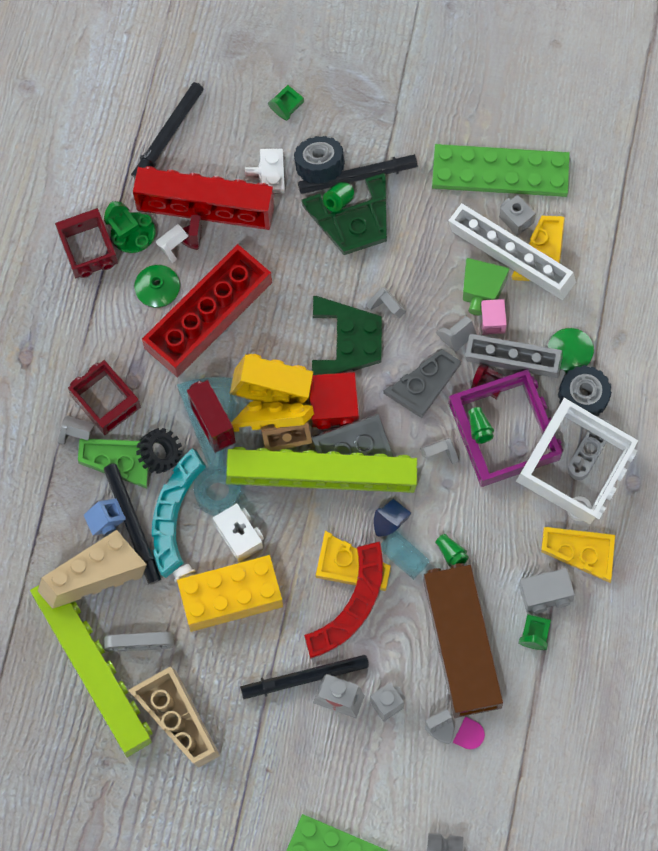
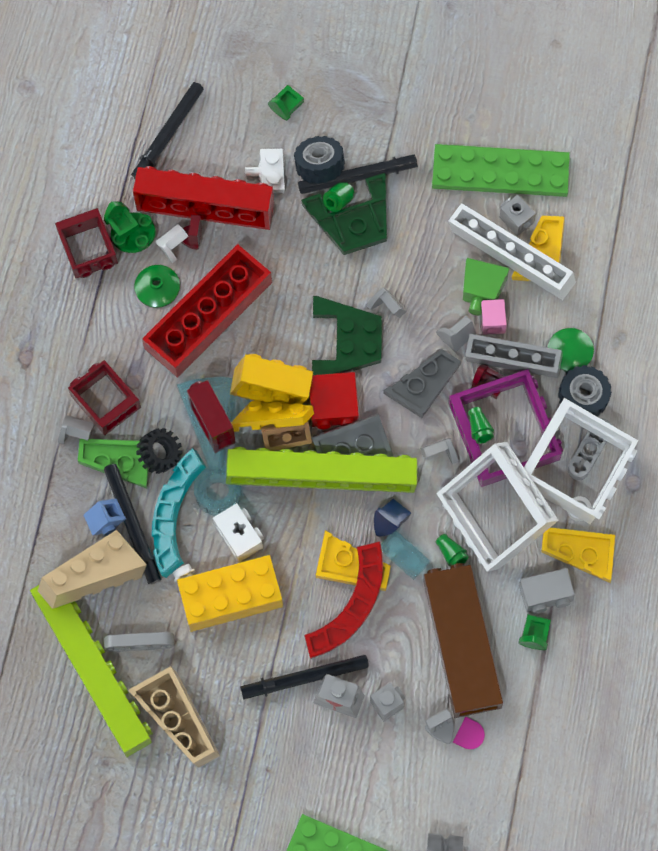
none -> white window [436,442,559,572]

